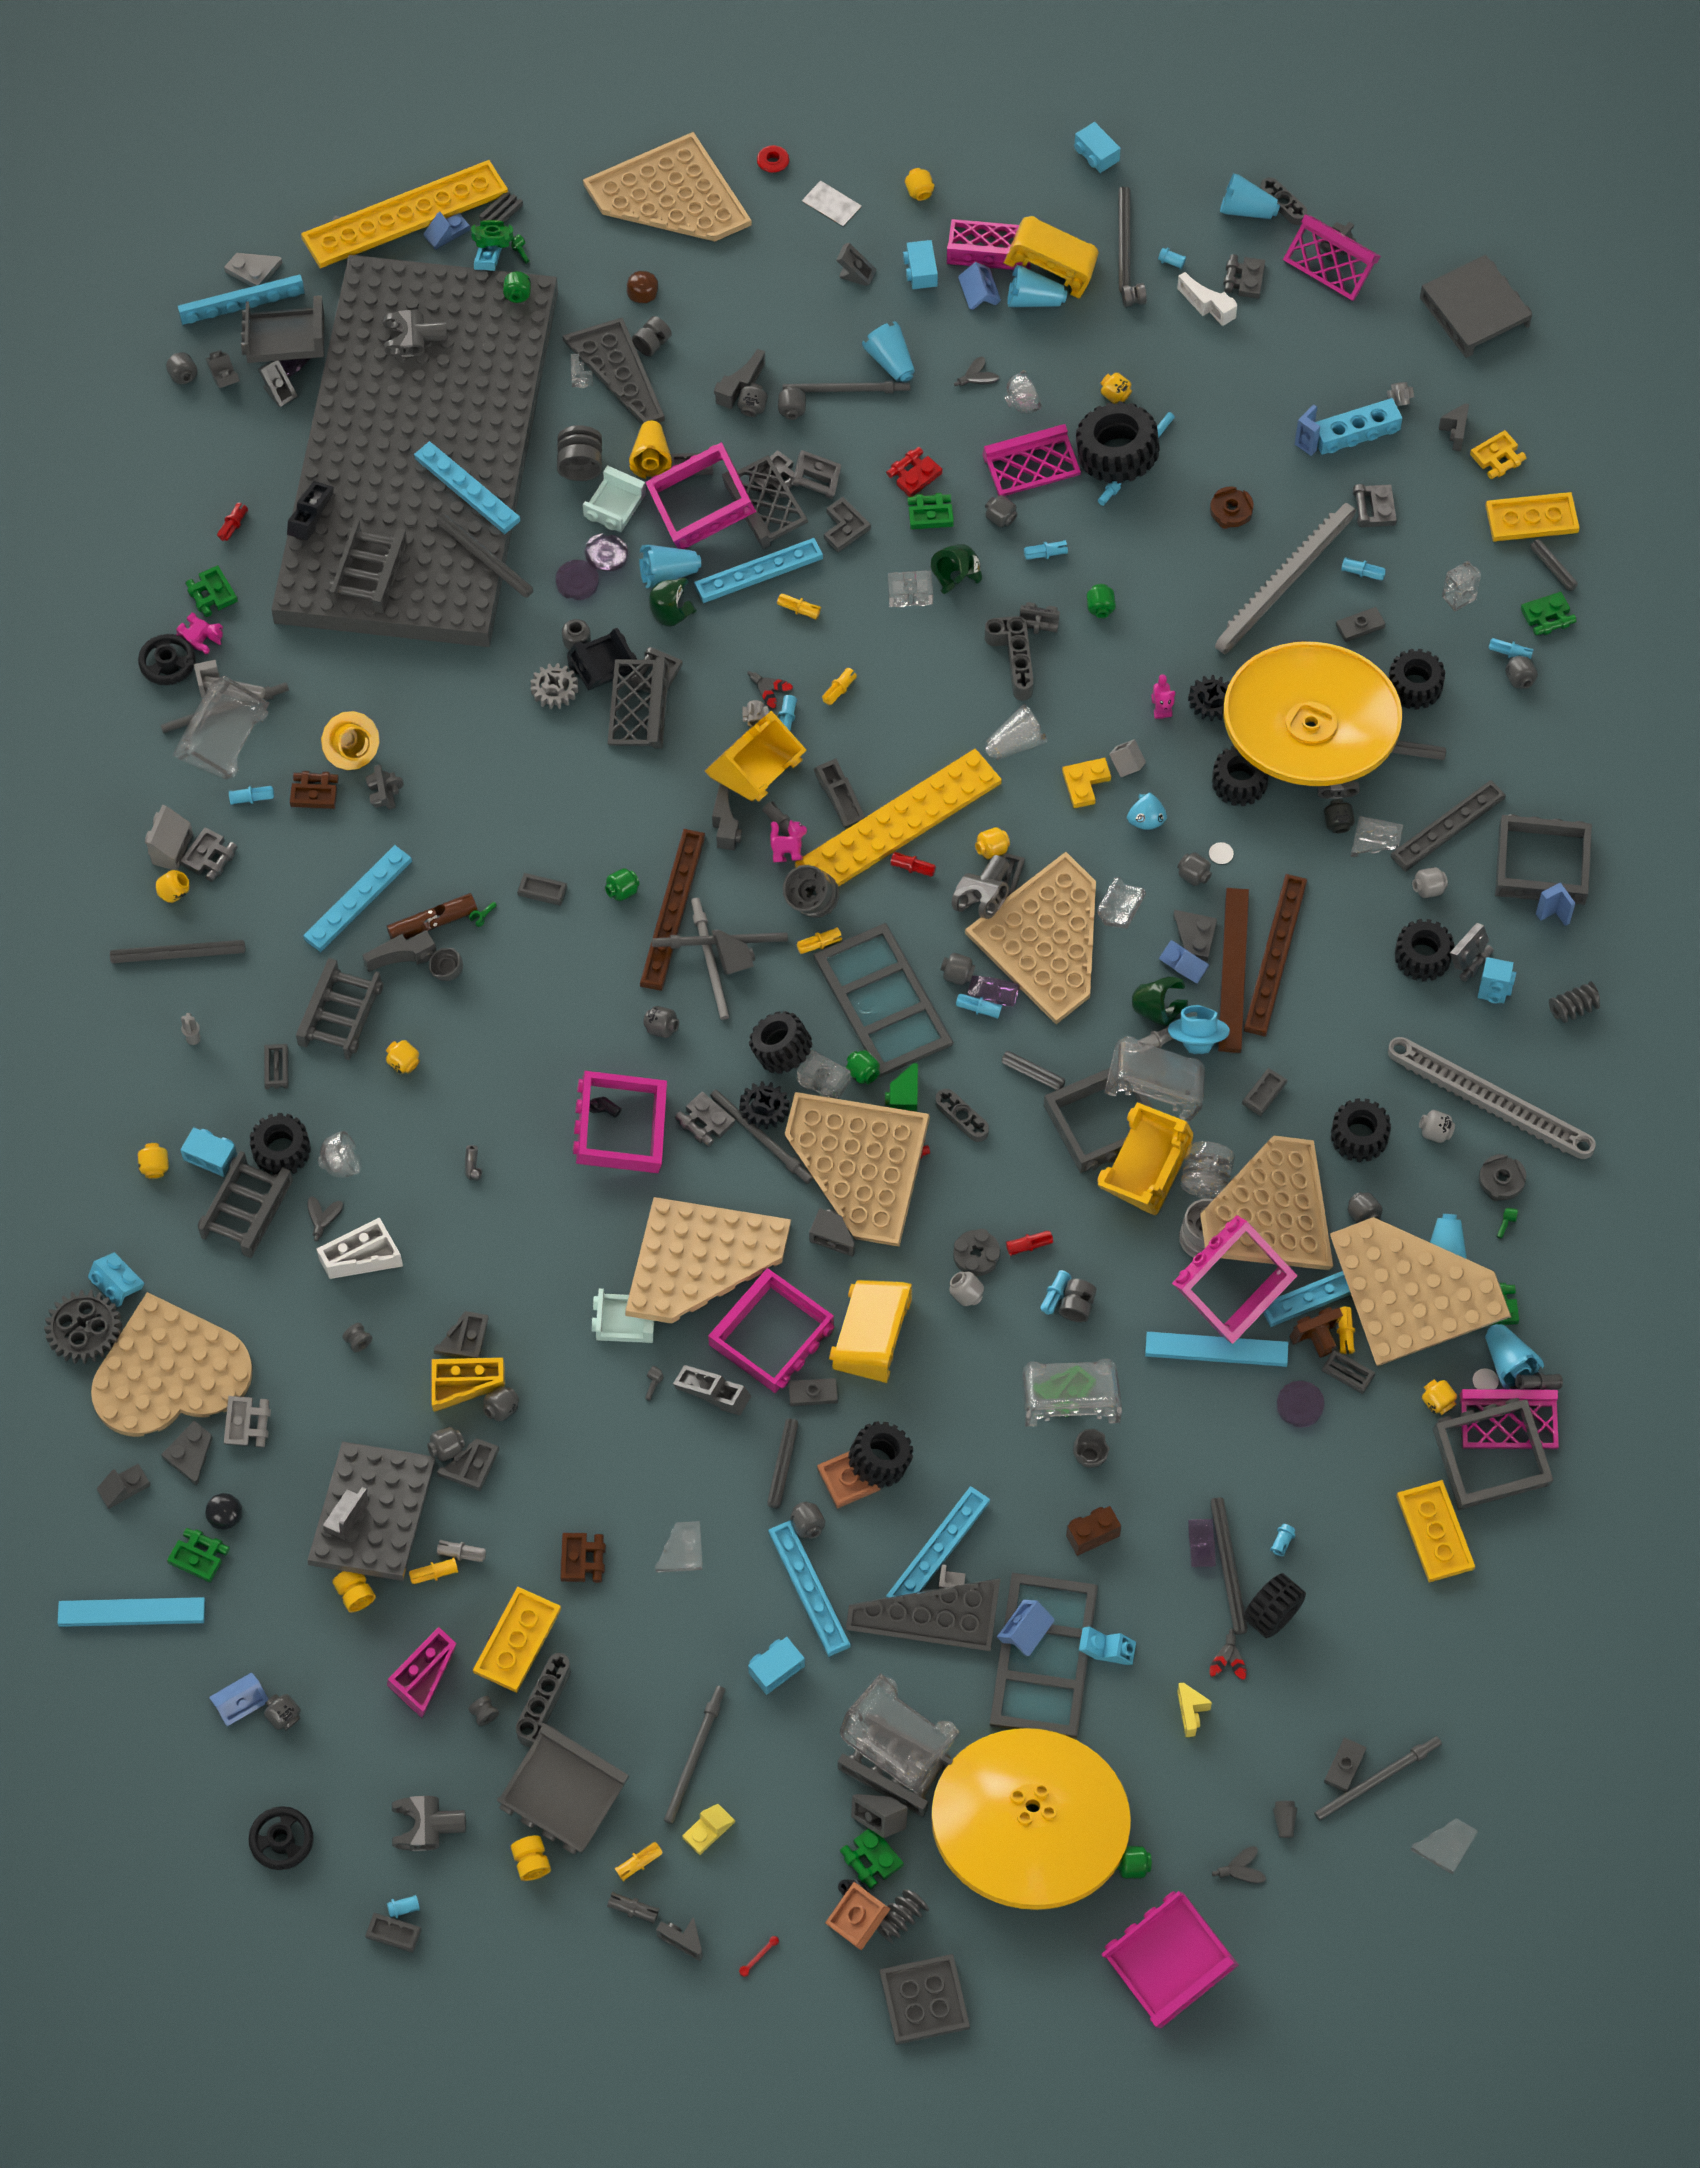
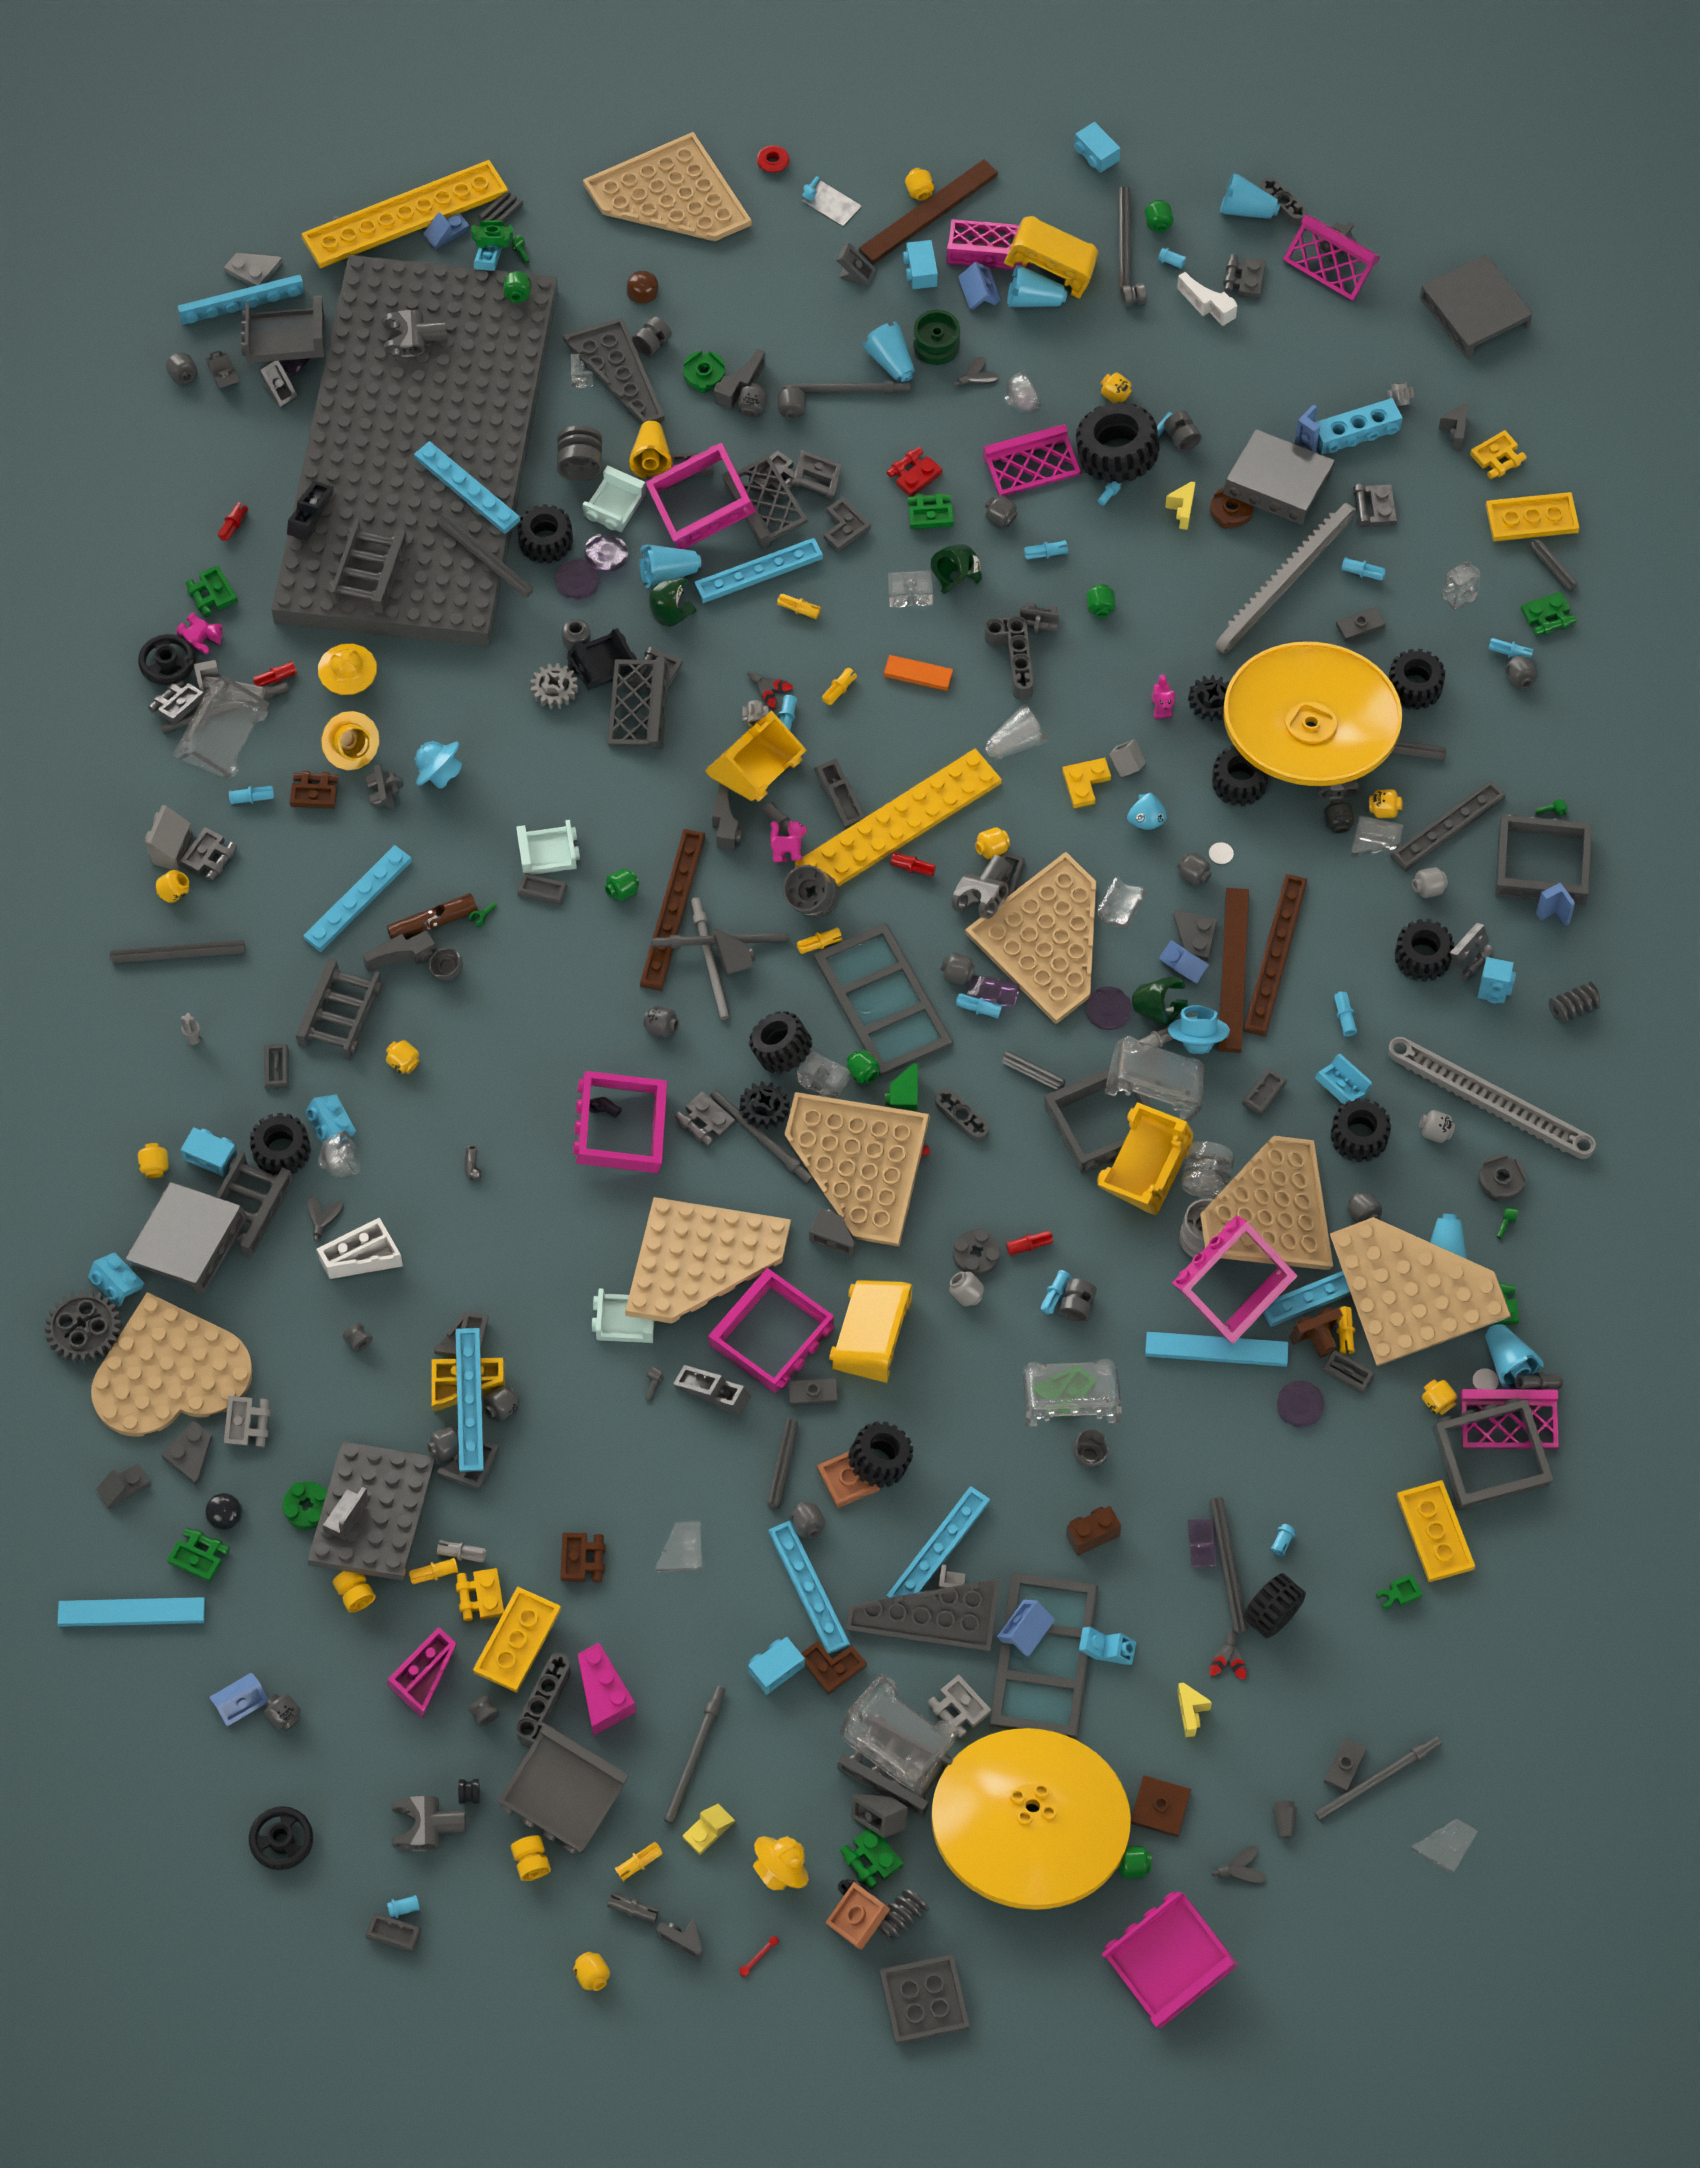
none -> panel [126,1182,248,1295]
none -> flat silver plate [148,681,205,725]
none -> red axle [253,661,297,687]
none -> green plate [282,1482,327,1530]
none -> medium azure bracket [305,1094,356,1147]
none -> yellow helmet [318,644,377,695]
none -> medium azure helmet [414,741,462,789]
none -> medium azure plate [456,1328,484,1472]
none -> yellow plate [456,1568,504,1622]
none -> black wheel [458,1779,480,1804]
none -> light aqua panel [516,820,580,875]
none -> black tyre [517,504,573,564]
none -> yellow head [573,1952,610,1991]
none -> dark pink wedge [578,1643,636,1736]
none -> green plate [683,351,725,393]
none -> yellow helmet [753,1836,809,1891]
none -> reddish brown plate [801,1641,867,1695]
none -> medium azure hand [802,176,820,201]
none -> reddish brown tile [859,159,998,265]
none -> orange tile [884,655,953,691]
none -> dark green wheel [913,309,960,365]
none -> light grey plate [927,1675,991,1738]
none -> clear purple tile [1086,986,1132,1030]
none -> reddish brown plate [1130,1775,1191,1837]
none -> green head [1145,200,1174,233]
none -> dark grey wheel [1163,411,1202,452]
none -> light yellow slope [1165,482,1195,530]
none -> panel [1223,429,1335,525]
none -> medium azure bracket [1315,1054,1372,1105]
none -> medium azure axle [1334,991,1358,1036]
none -> yellow head [1369,789,1403,819]
none -> green plate [1376,1574,1423,1610]
none -> green hand [1535,799,1568,816]

